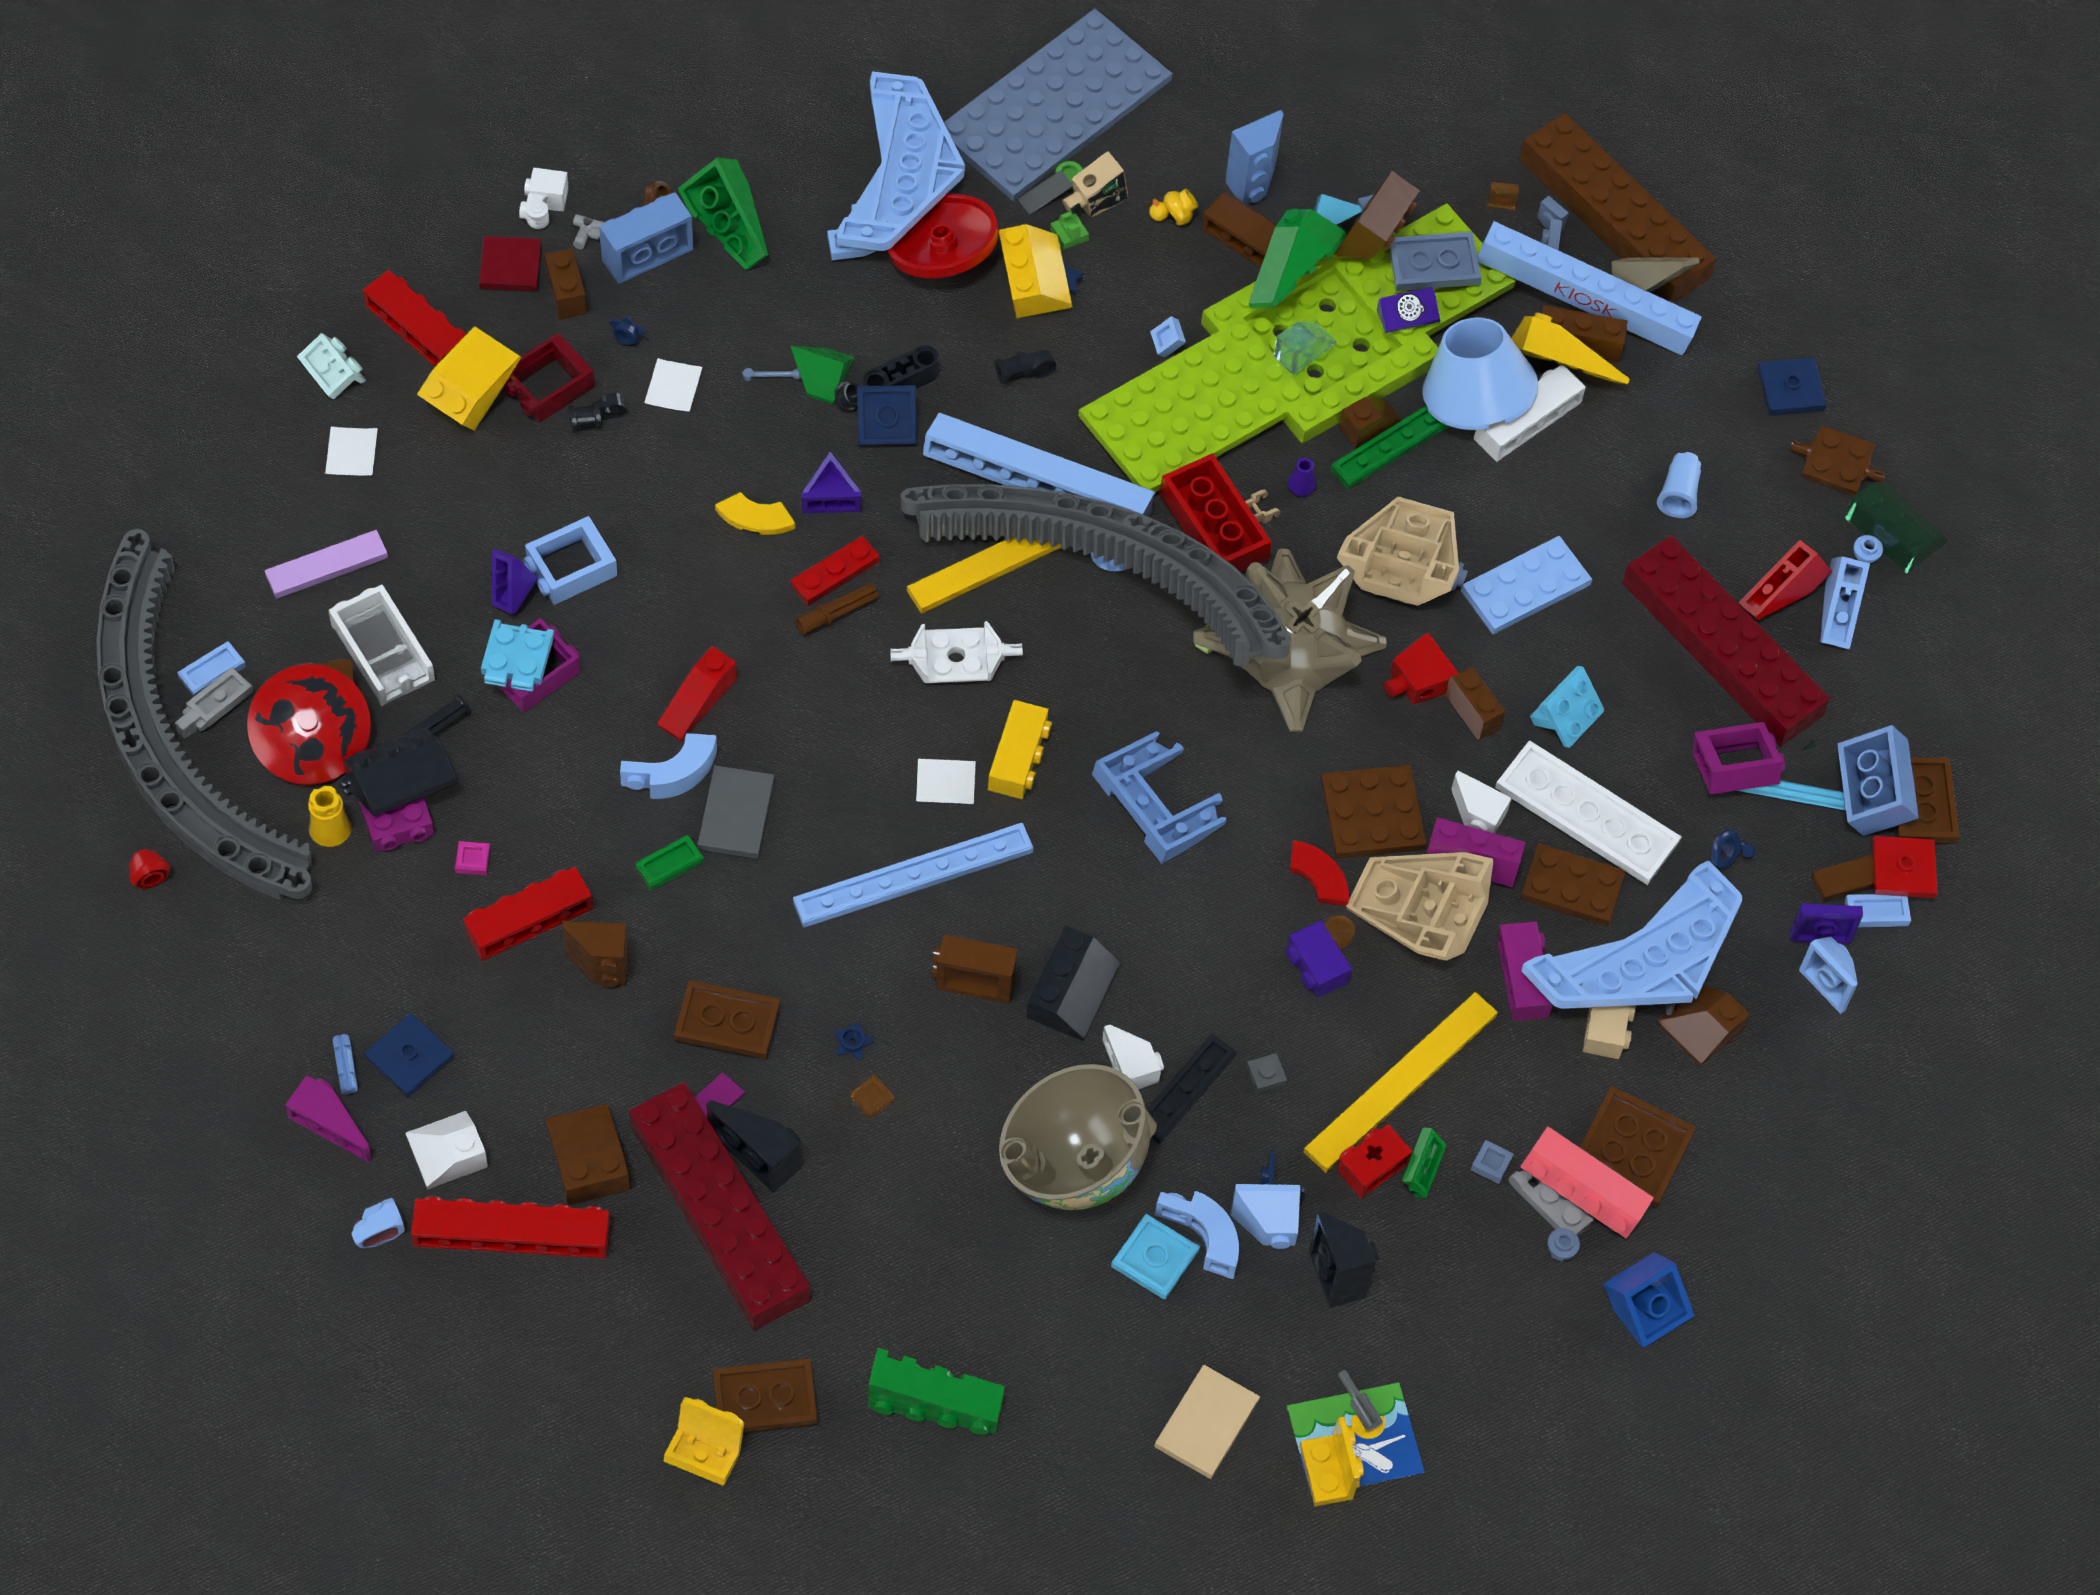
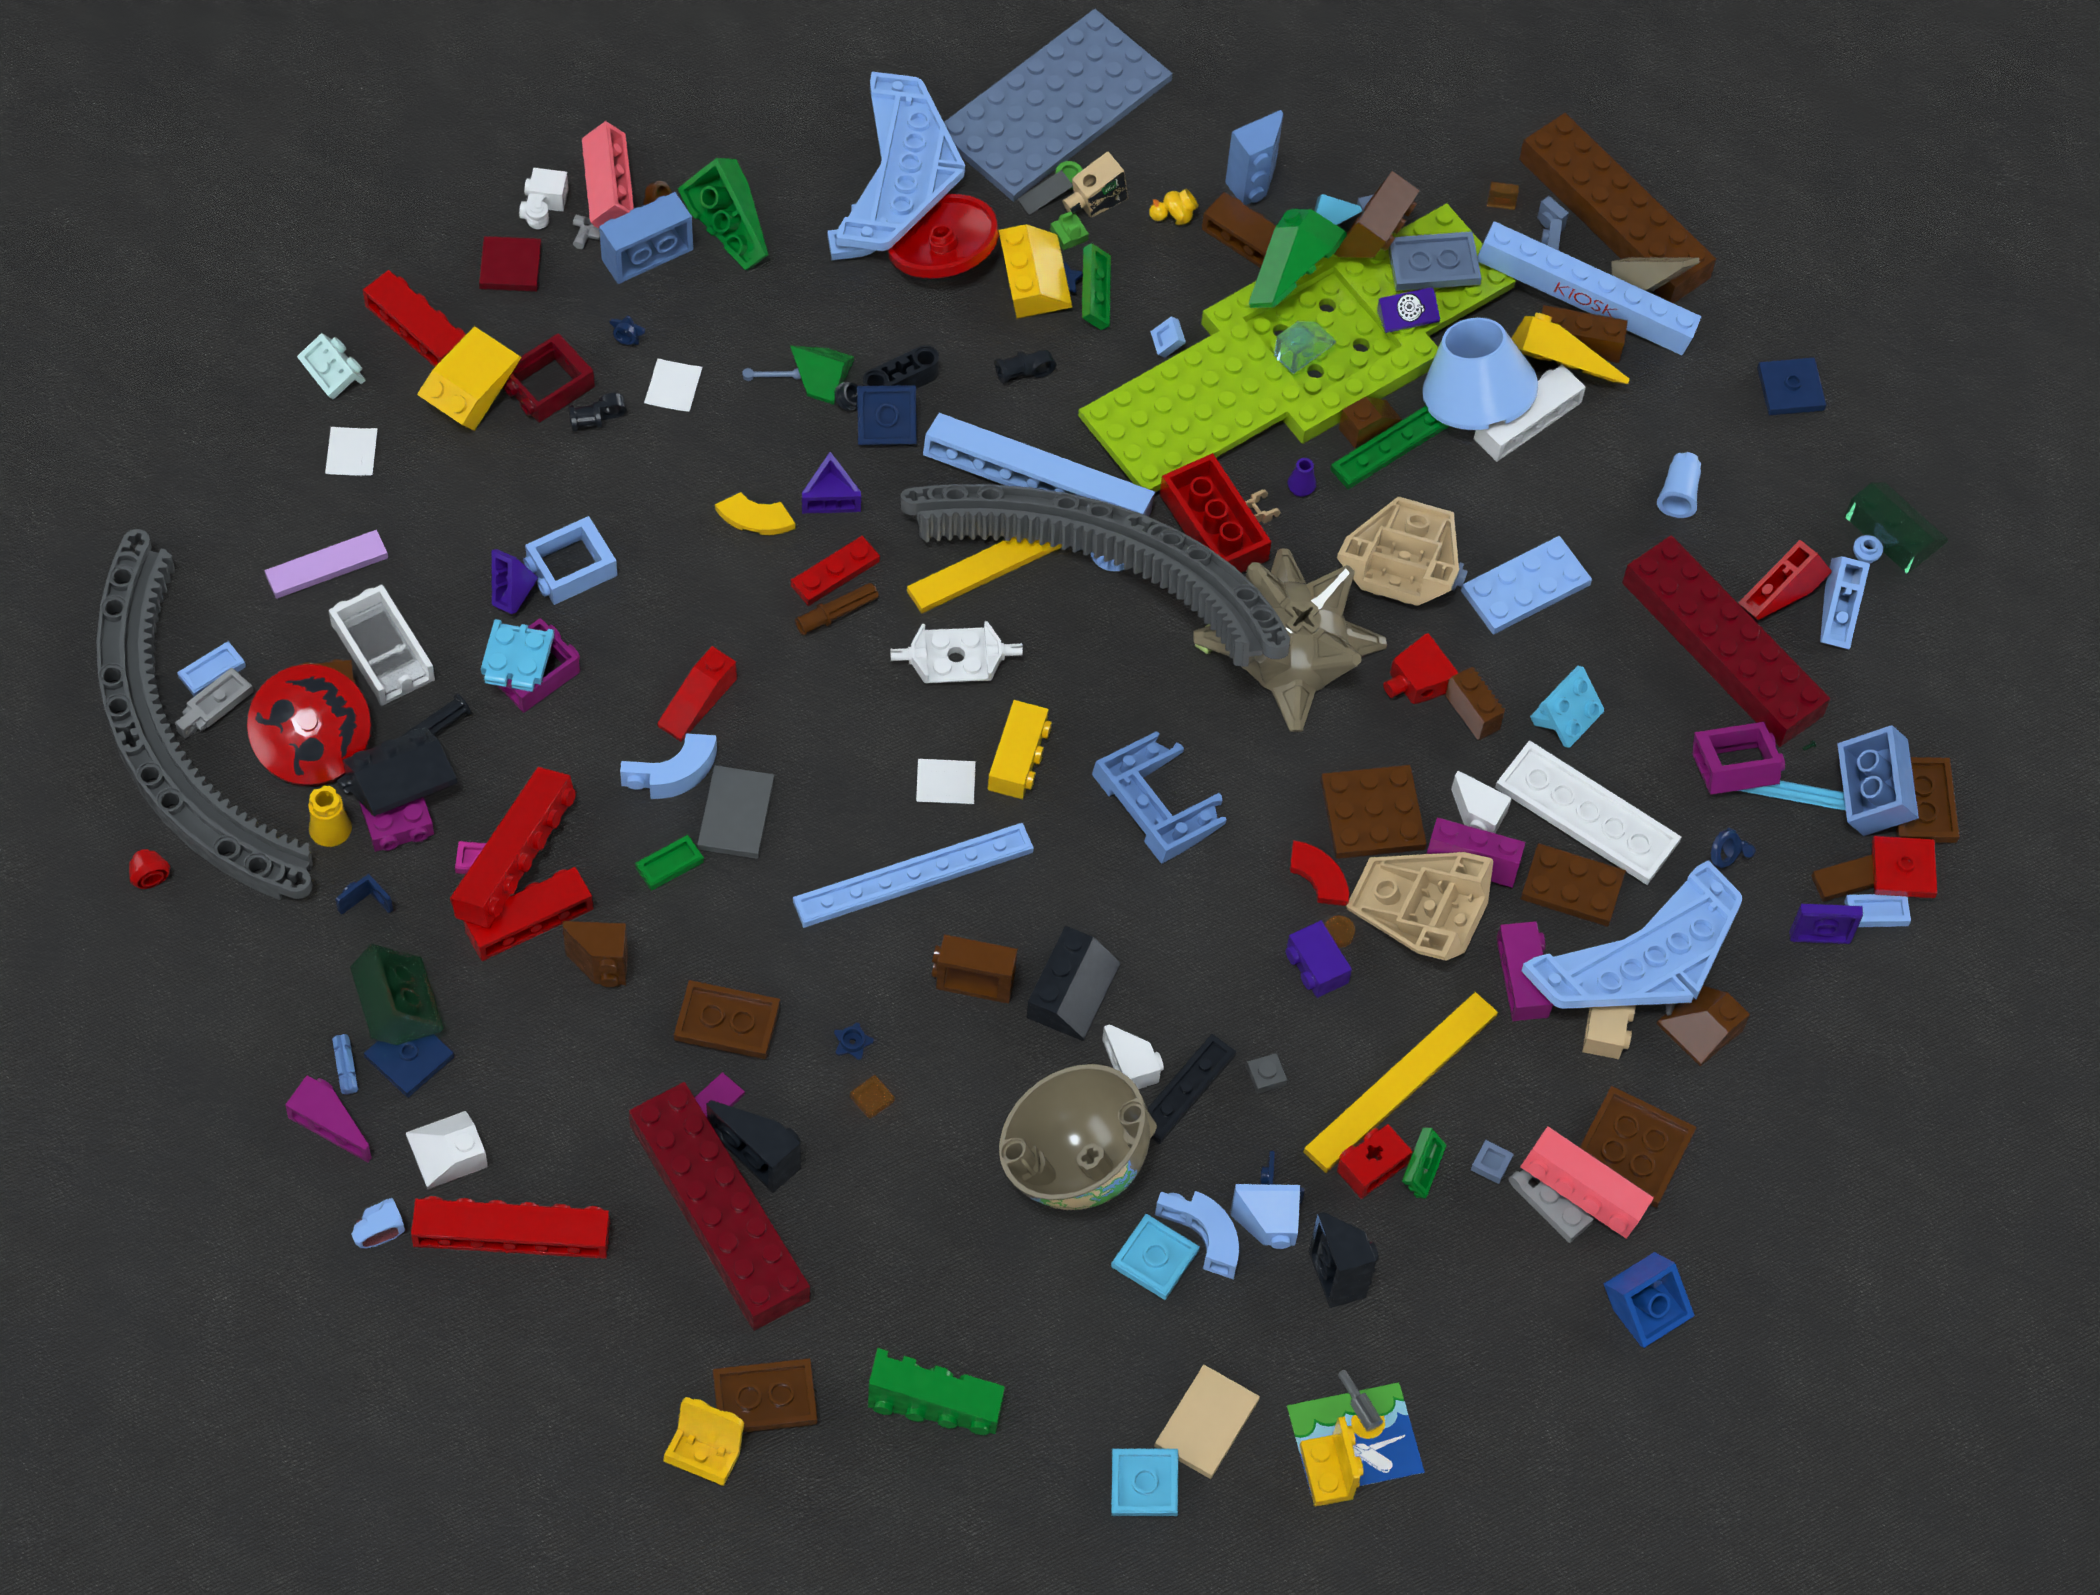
reddish brown brick [544,248,587,320] -> none
reddish brown slope [545,1104,630,1206] -> none
sand blue plate [1547,1228,1580,1262] -> none
reddish brown plate [1790,425,1887,497] -> none
light blue slope [1799,937,1858,1014] -> none
none -> dark blue bracket [336,874,393,915]
none -> clear green slope [350,944,444,1045]
none -> red brick [450,767,575,927]
none -> coral brick [582,121,634,228]
none -> green plate [1082,243,1111,330]
none -> medium azure plate [1111,1449,1179,1516]

